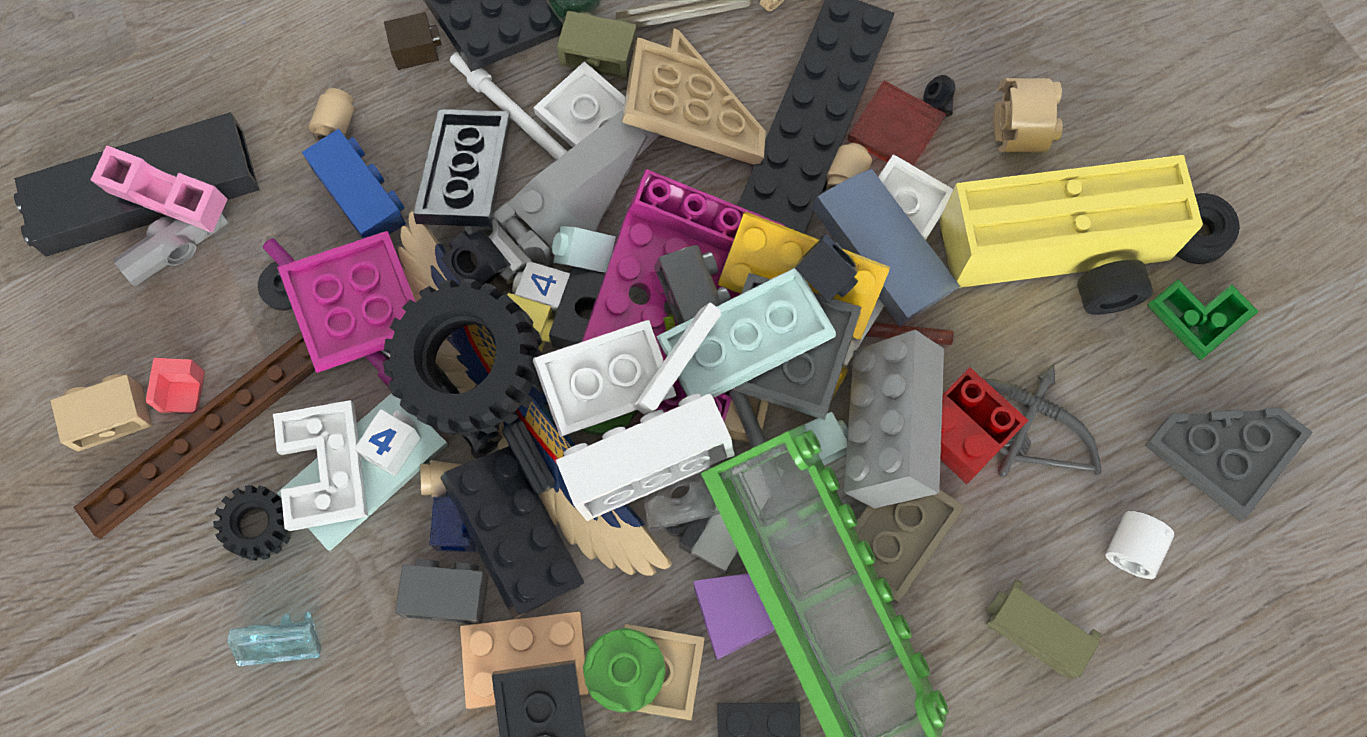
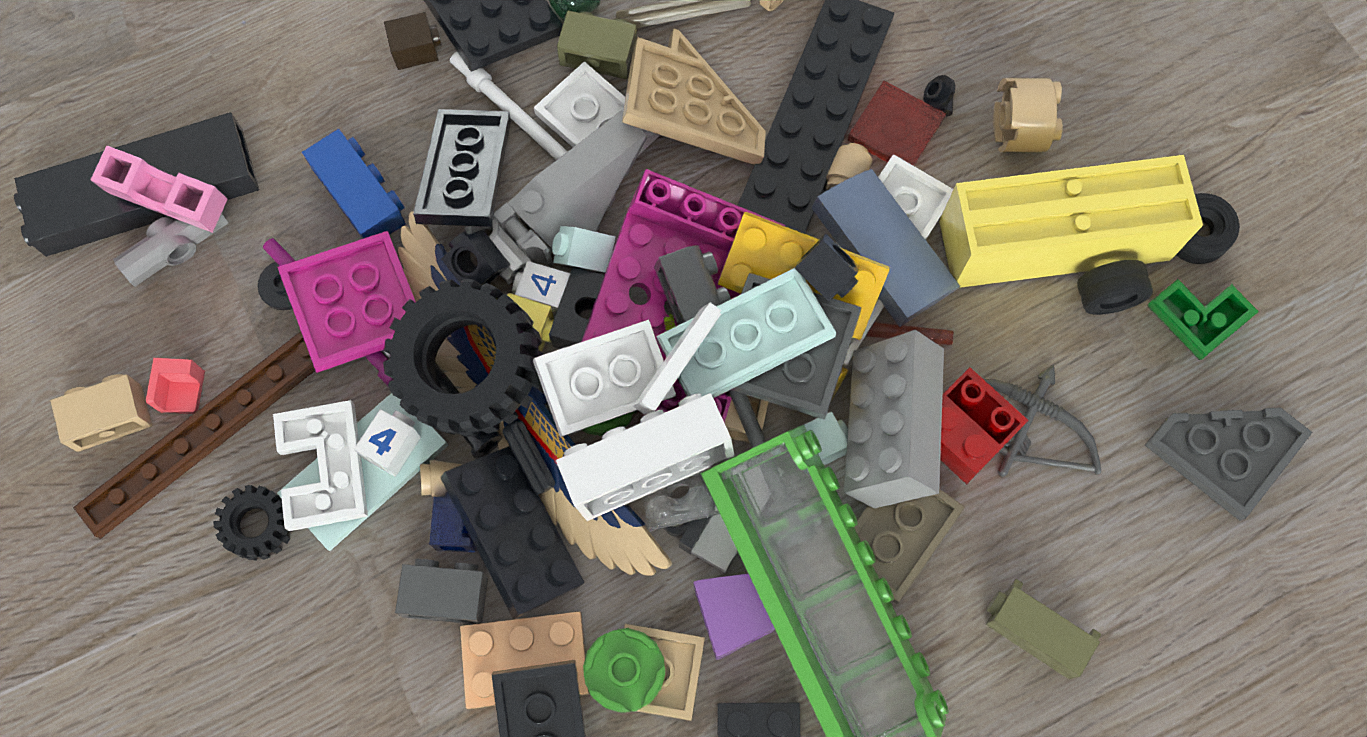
clear light blue plate [227,612,321,667] -> none
tan brick [308,88,354,141] -> none
white piece [1105,511,1175,579] -> none

